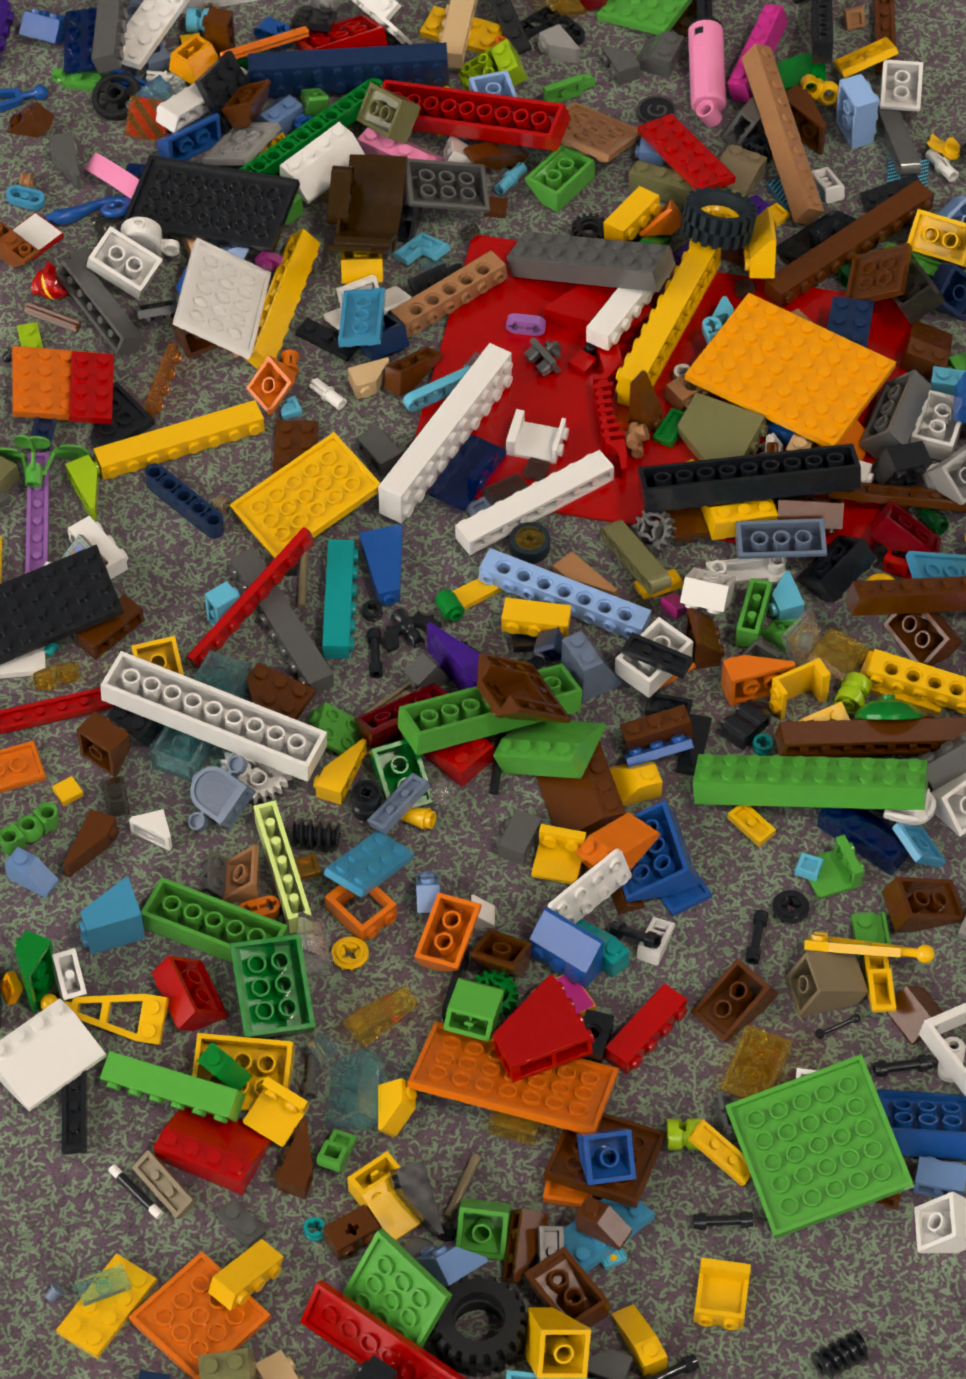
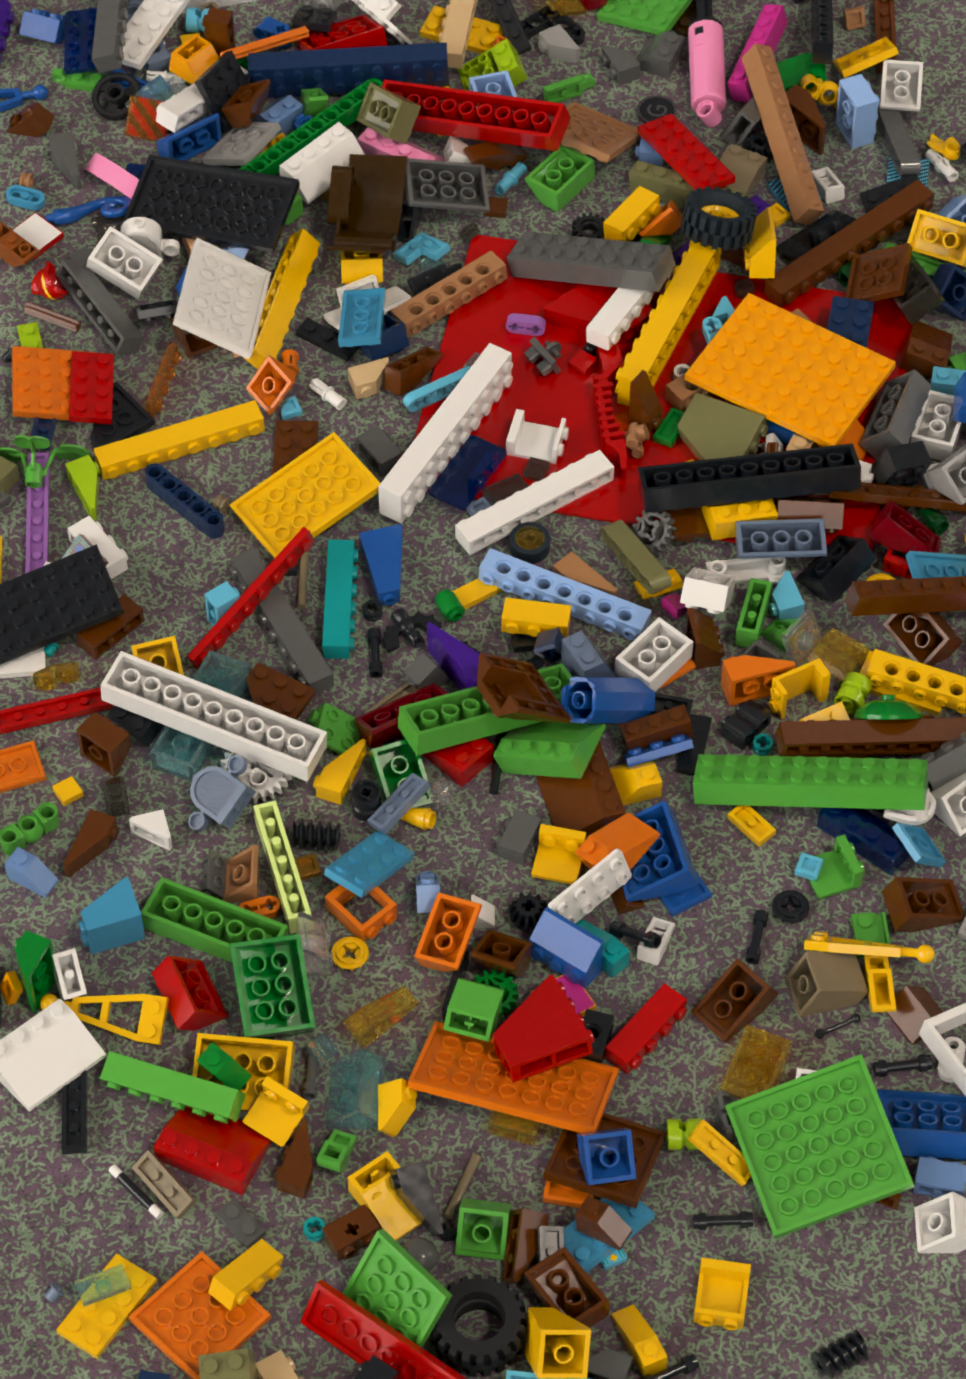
magenta plate [254,251,283,271] -> none
medium blue slope [415,1245,488,1286] -> none
black plate [622,632,693,679] -> none
none -> black gear [509,891,547,932]
none -> blue brick [561,676,655,723]

